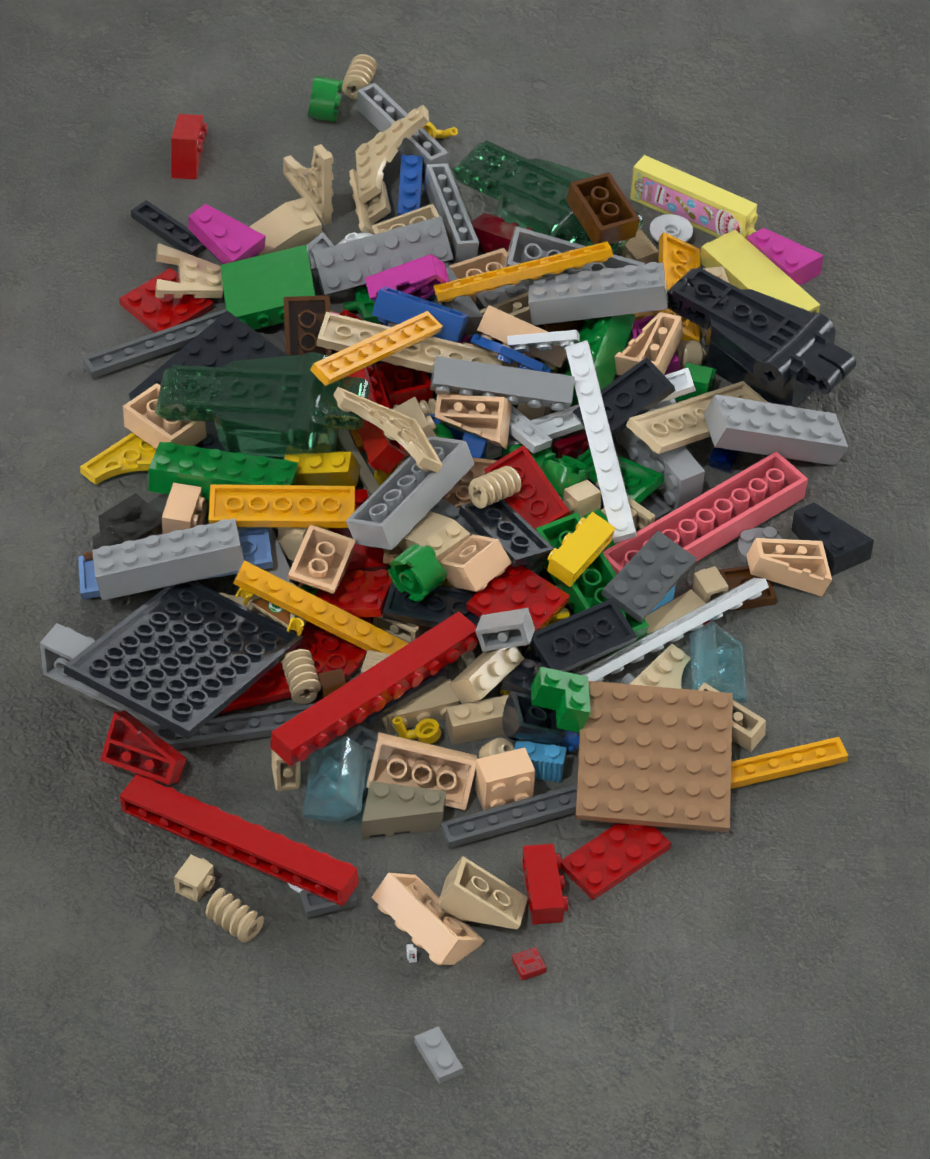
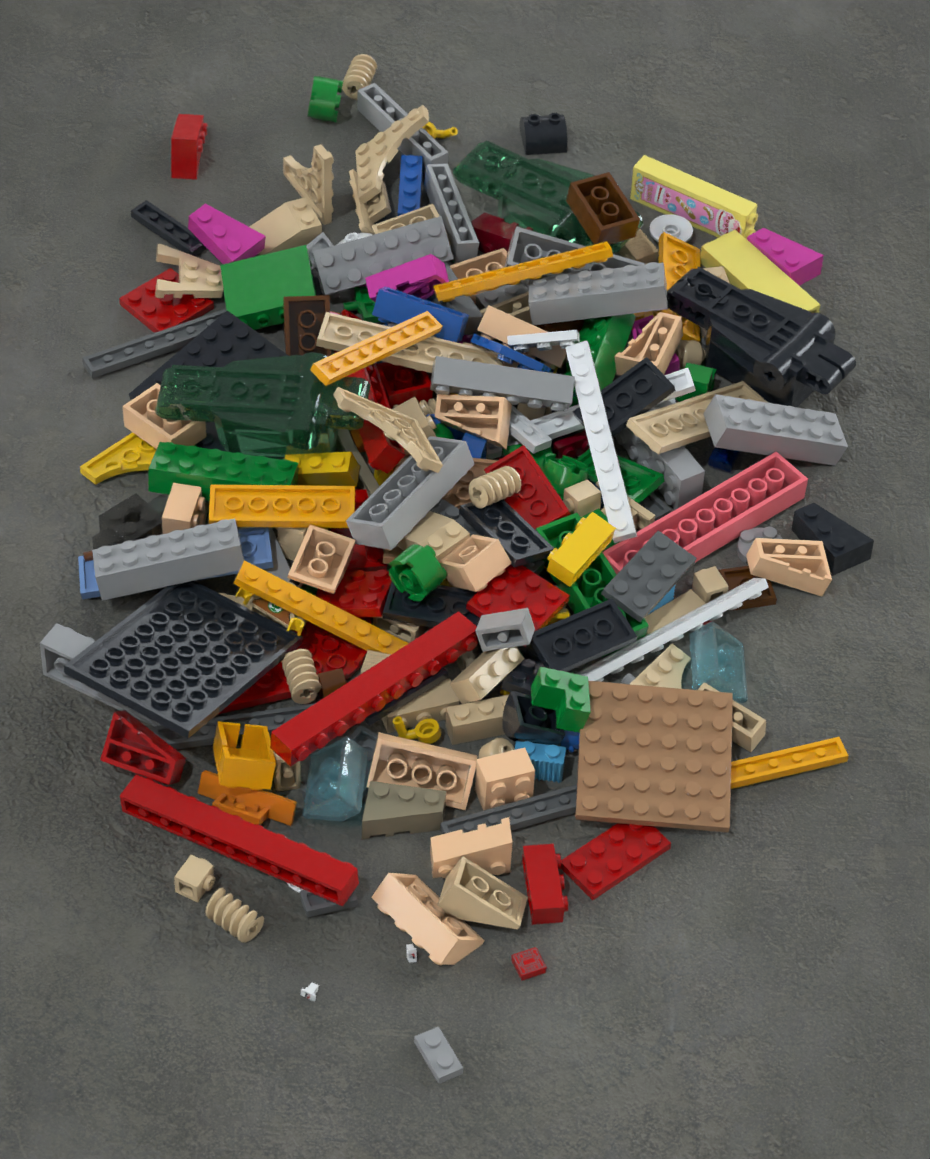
none -> orange bracket [198,770,297,826]
none -> light orange piece [213,721,276,791]
none -> white piece [300,982,319,1002]
none -> light nougat wedge [430,817,512,878]
none -> black brick [519,113,568,155]

